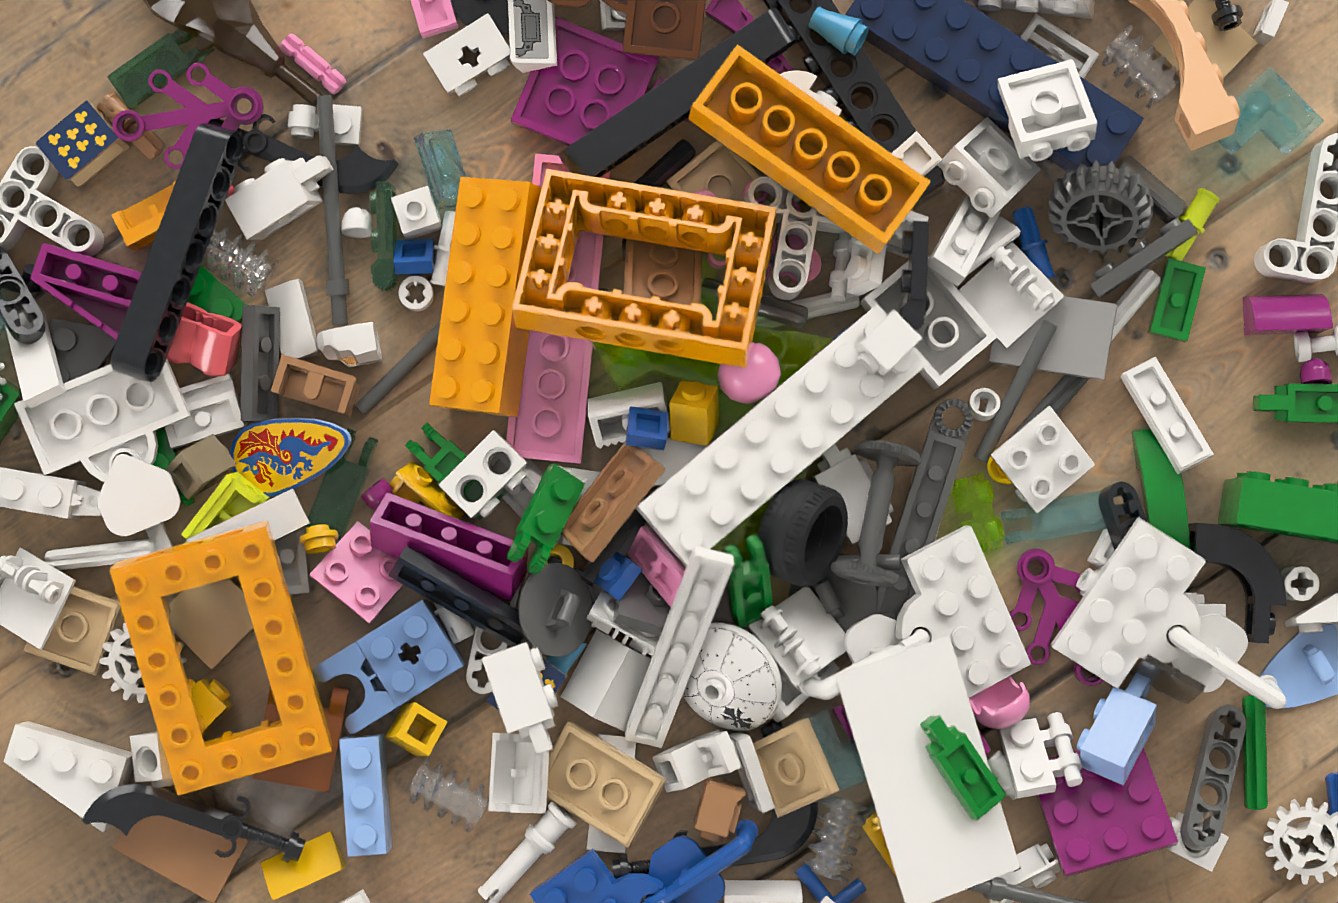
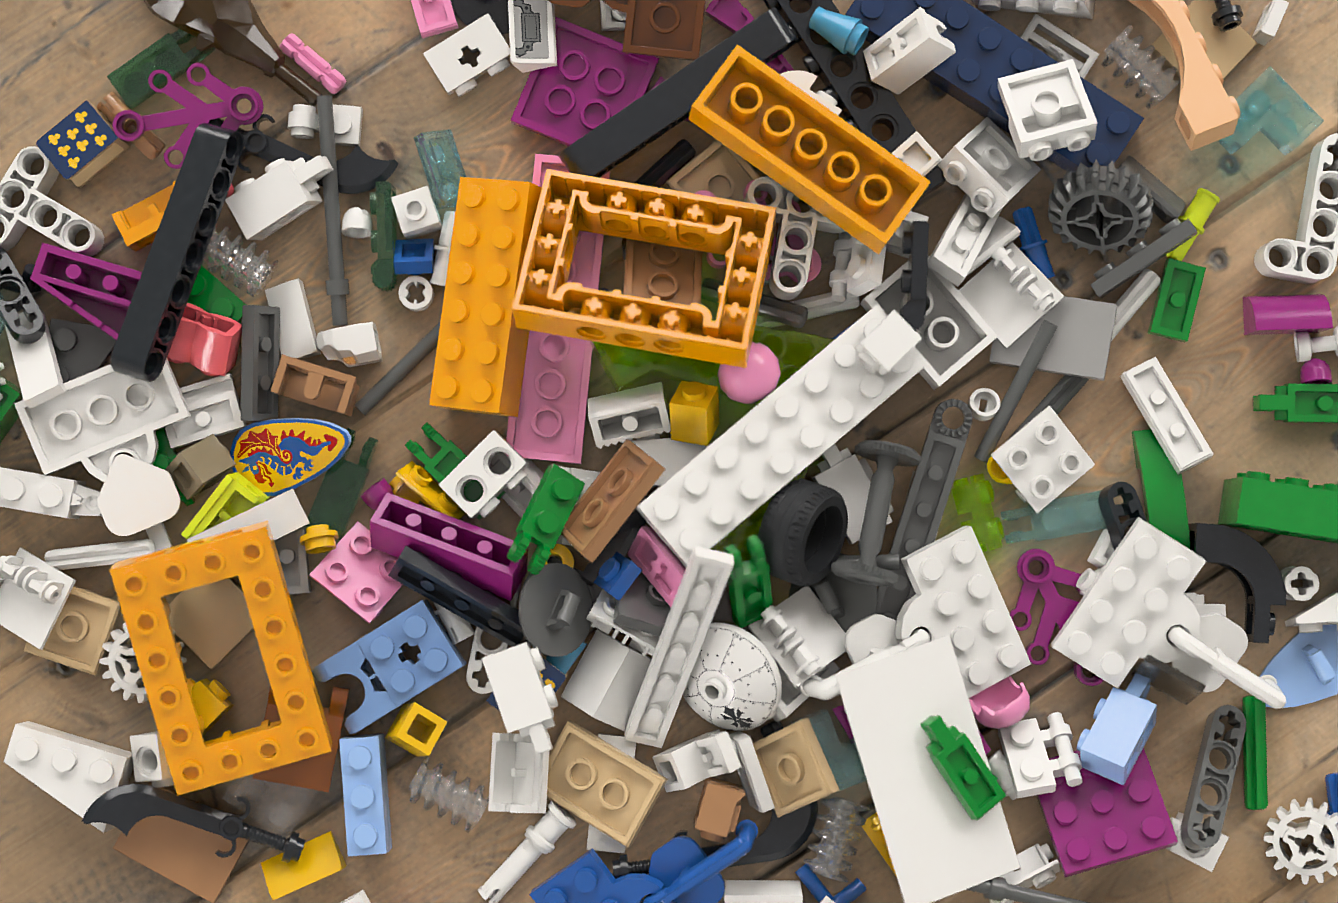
blue plate [626,406,668,451] -> none
none -> white hinge [863,8,956,95]

